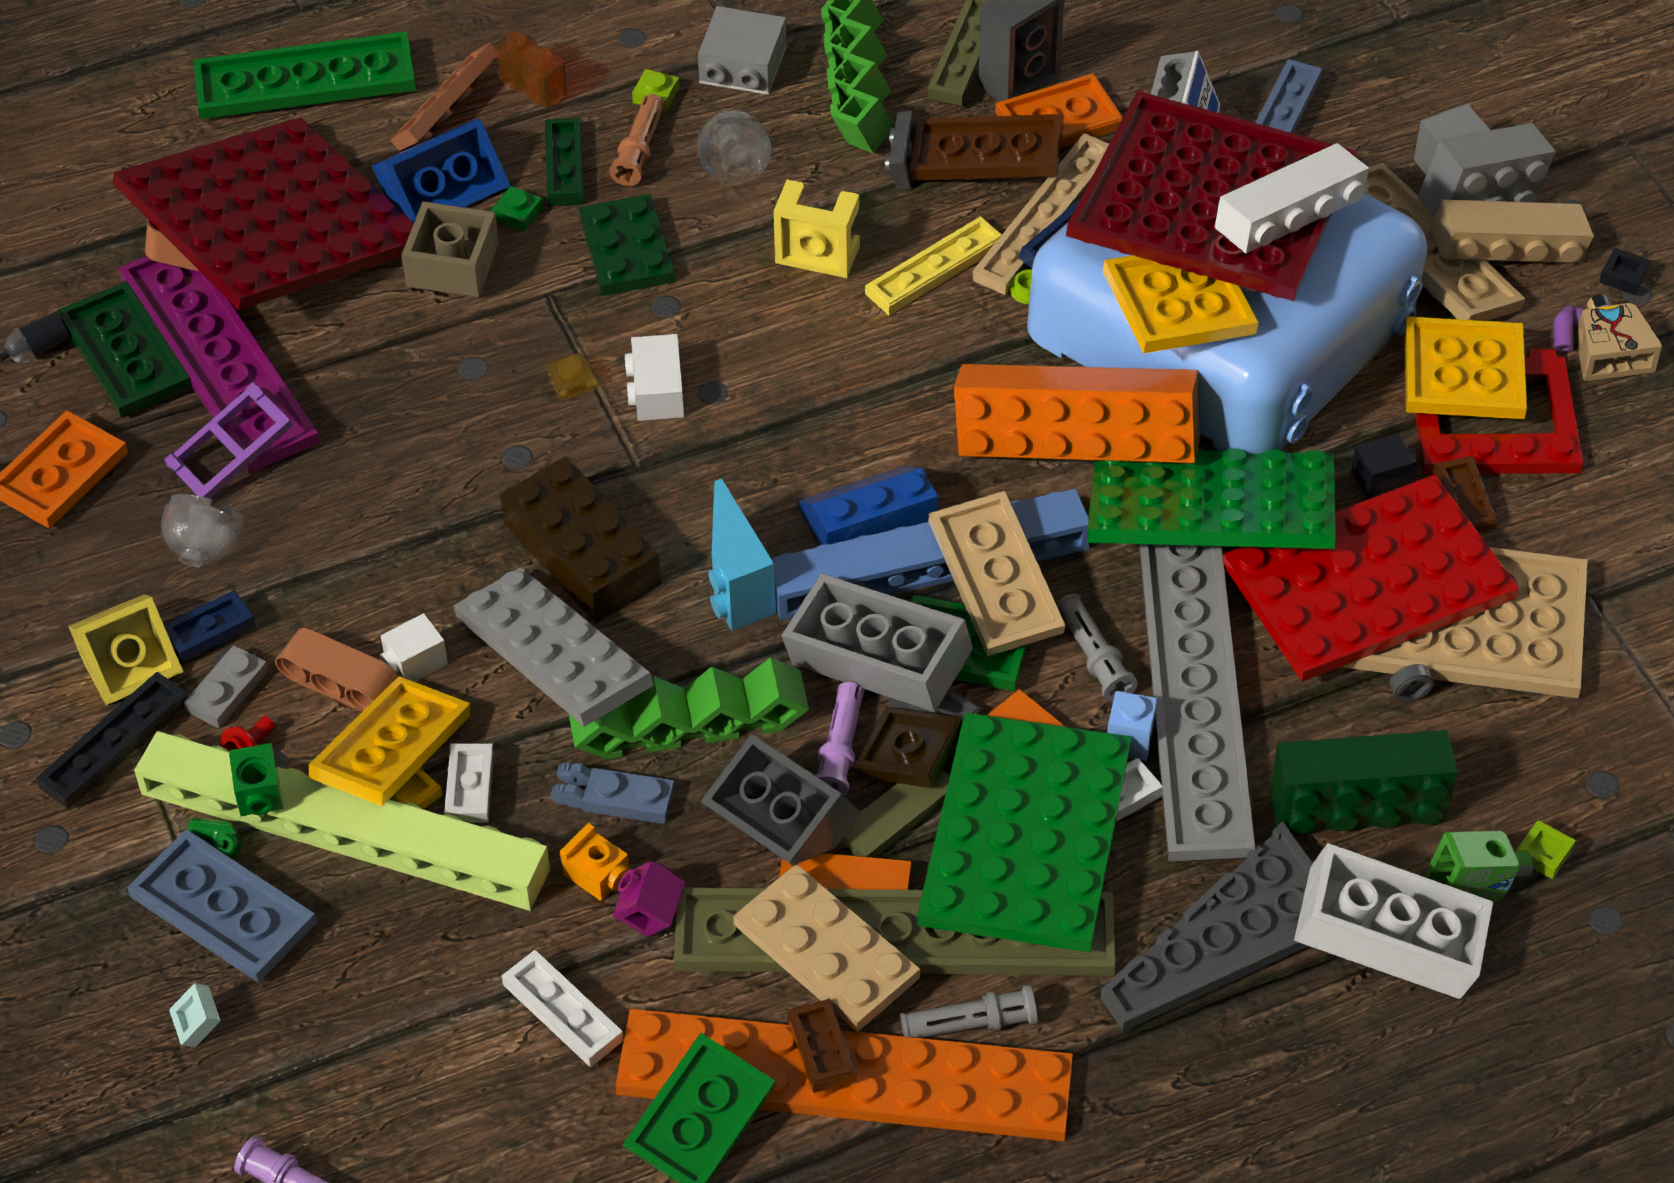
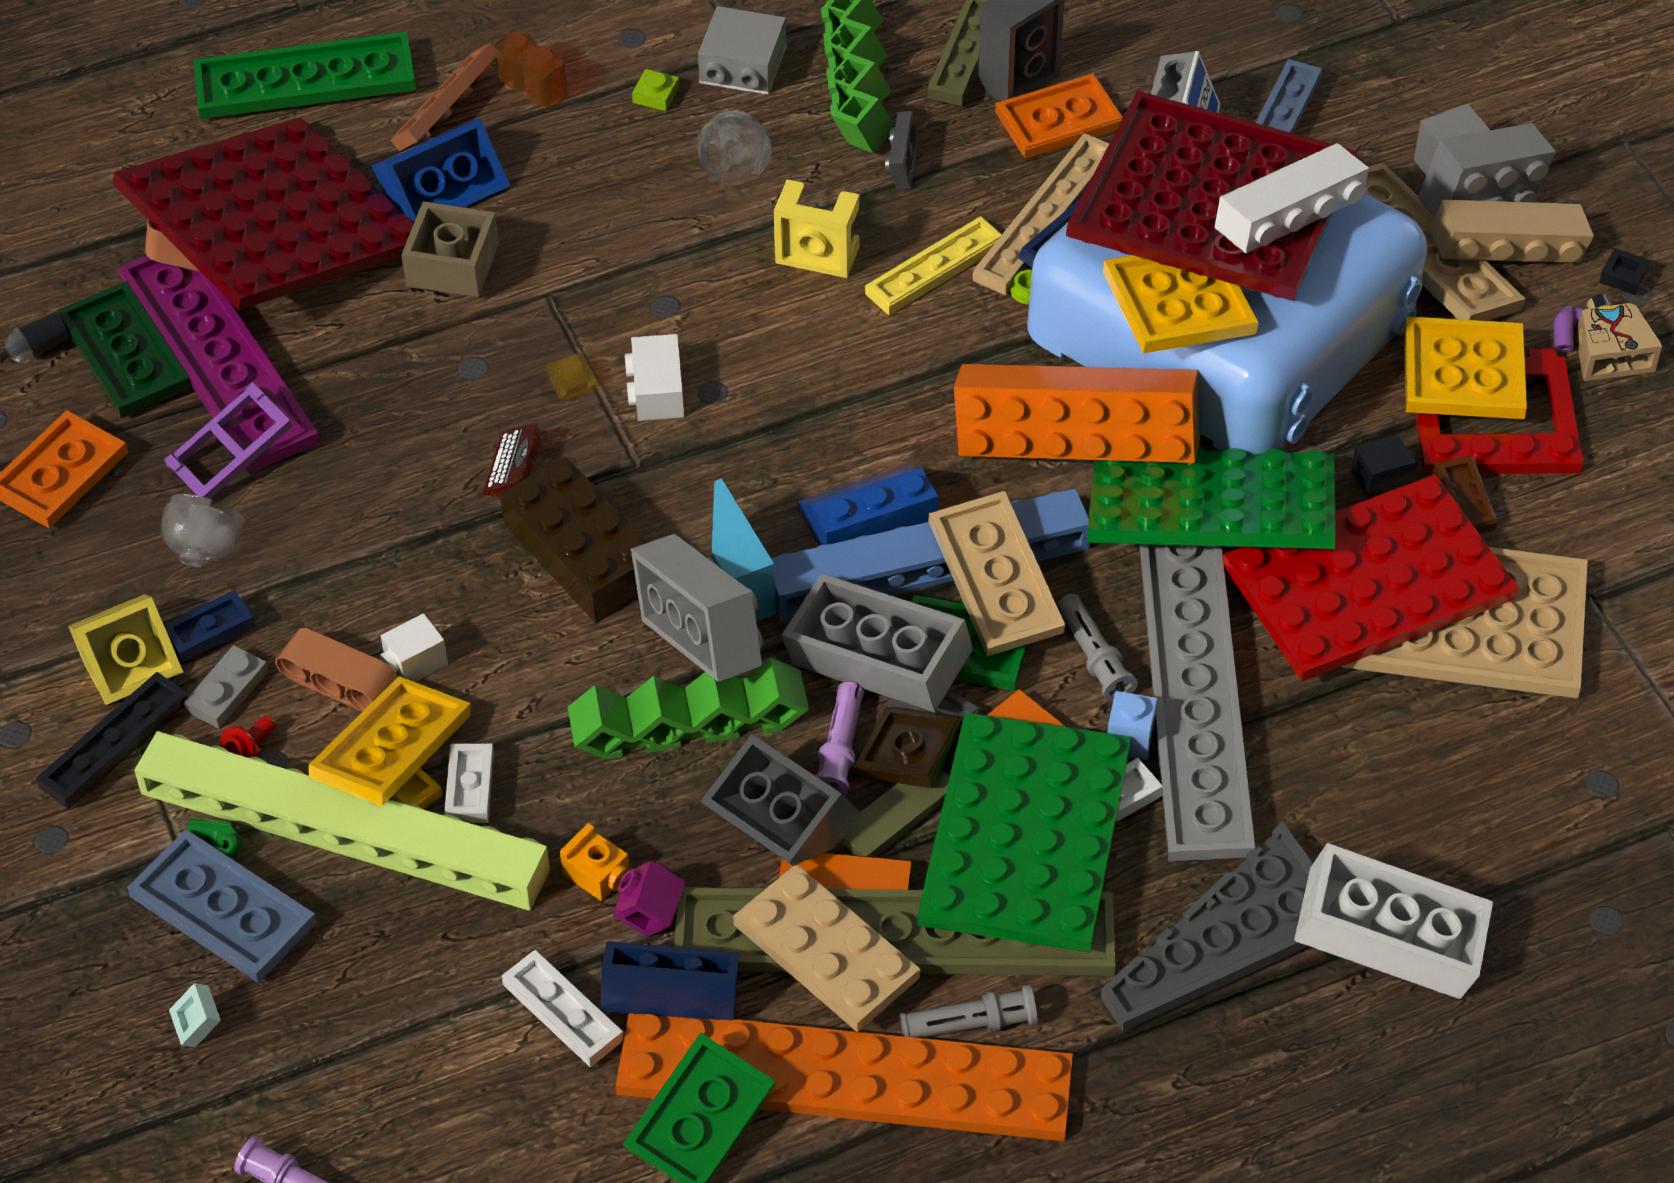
green brick [229,743,283,816] -> none
light grey plate [453,567,654,727] -> none
green plate [491,186,543,232] -> none
dark green tile [545,118,585,207] -> none
sand blue hinge [550,762,675,824] -> none
dark green plate [578,194,675,296] -> none
nougat pin [609,94,665,186] -> none
reddish brown plate [787,998,857,1093] -> none
reddish brown plate [909,114,1064,181] -> none
dark green brick [1270,730,1458,835] -> none
dark grey tile [1390,664,1434,702] -> none
bright green torso [1423,831,1533,903] -> none
lime plate [1517,820,1576,879] -> none
none -> slope [483,423,540,497]
none -> dark blue brick [600,941,739,1020]
none -> light grey brick [631,534,763,682]

